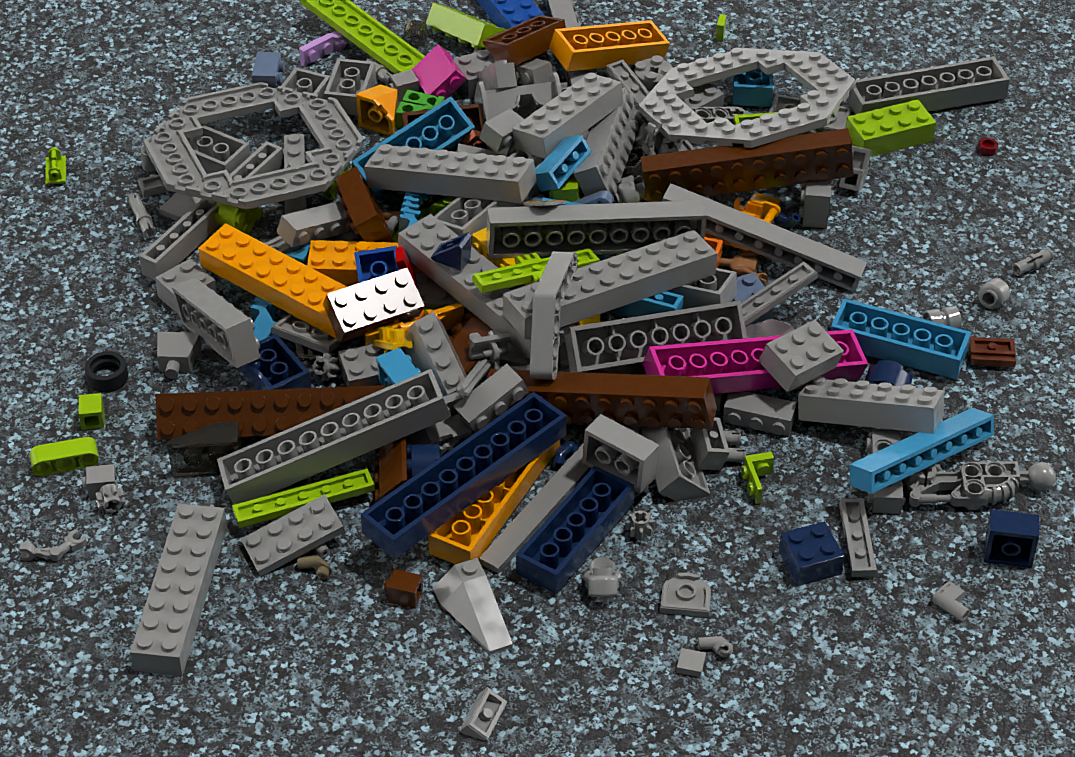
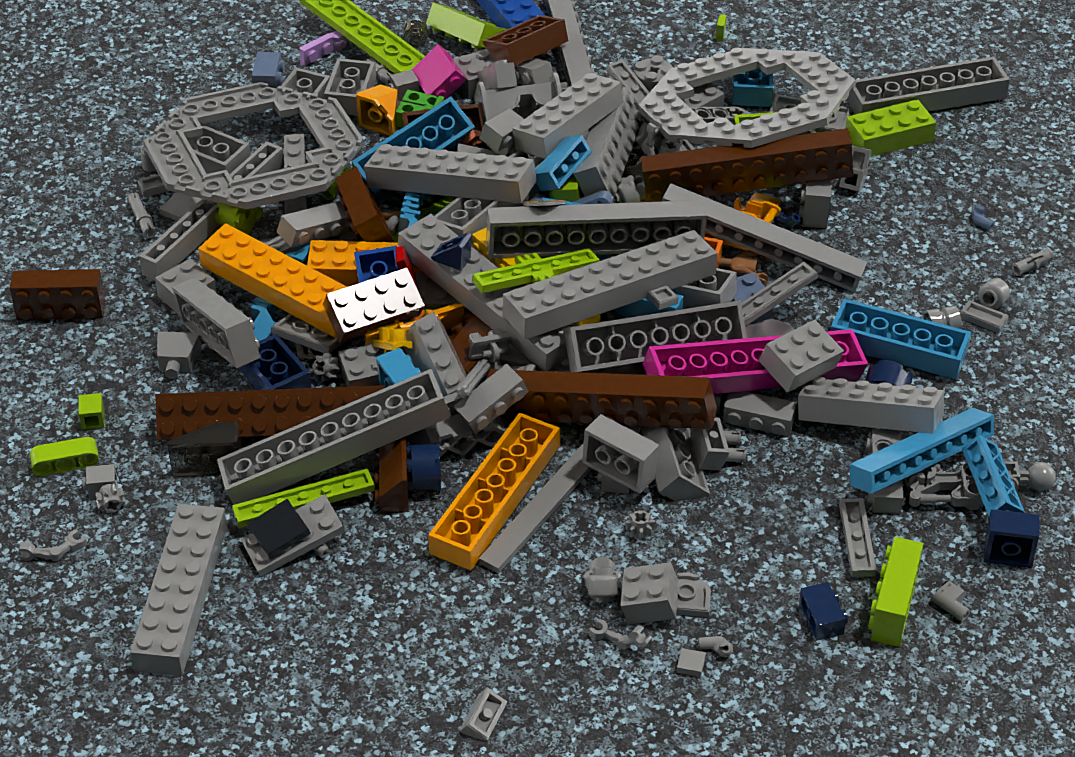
lime hinge [45,147,66,184] -> none
black tyre [84,351,129,392] -> none
dark tan arm [297,555,331,580] -> none
dark blue brick [361,392,567,559] -> none
reddish brown brick [384,569,423,609] -> none
light grey wedge [433,558,513,654] -> none
dark blue brick [516,466,634,594] -> none
light grey beam [530,252,578,380] -> none
light orange brick [549,20,670,71] -> none
dark blue arm [552,441,579,470] -> none
lime bracket [741,451,774,504] -> none
dark blue brick [779,521,845,586] -> none
copper plate [969,337,1016,368] -> none
dark red tile [977,138,998,156] -> none
none -> reddish brown brick [10,269,106,320]
none -> black tile [246,499,311,559]
none -> light grey piece [589,619,652,650]
none -> light grey brick [621,562,679,625]
none -> light grey tile [648,285,679,310]
none -> dark blue brick [799,582,848,641]
none -> lime brick [868,537,924,647]
none -> light grey tile [960,300,1009,333]
none -> dark azure fence [962,434,1025,516]
none -> sand blue arm [971,204,995,231]

